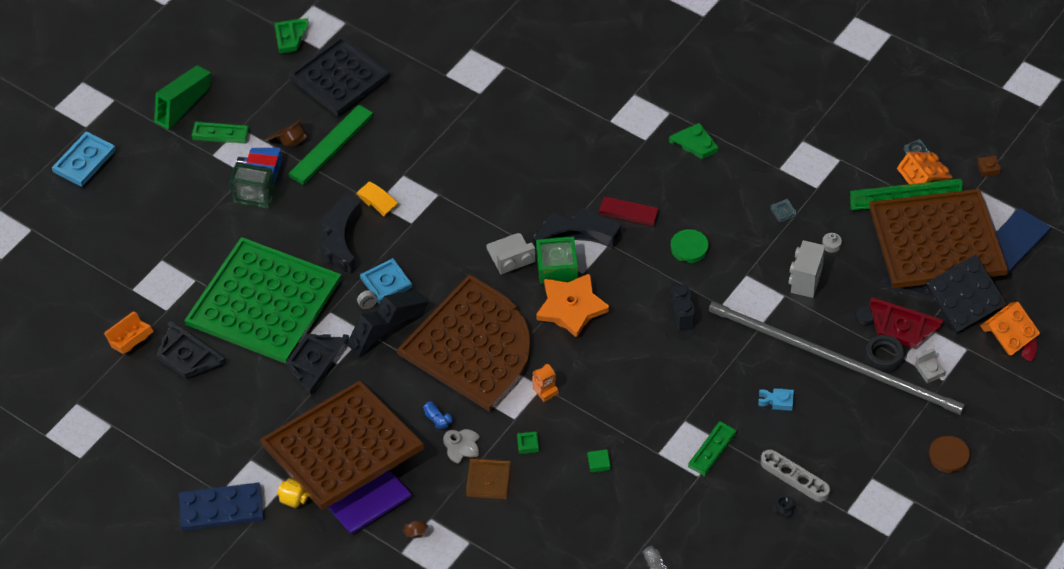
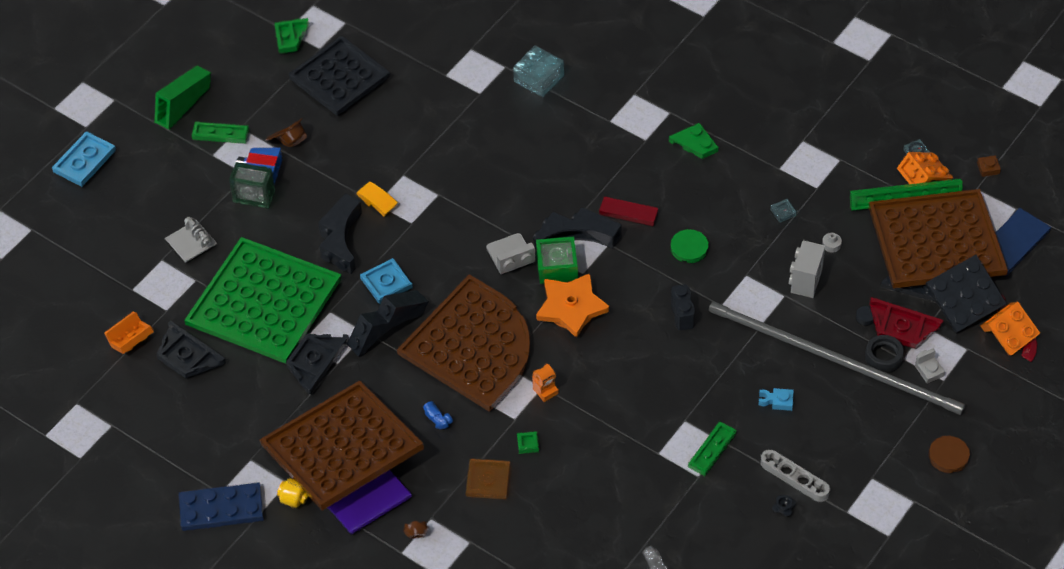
green tile [289,105,373,185] -> none
light grey tile [357,290,377,309] -> none
light grey plate [443,429,479,463] -> none
green tile [587,450,610,473] -> none
none -> light grey hinge [165,217,217,263]
none -> clear light blue piece [513,45,564,97]

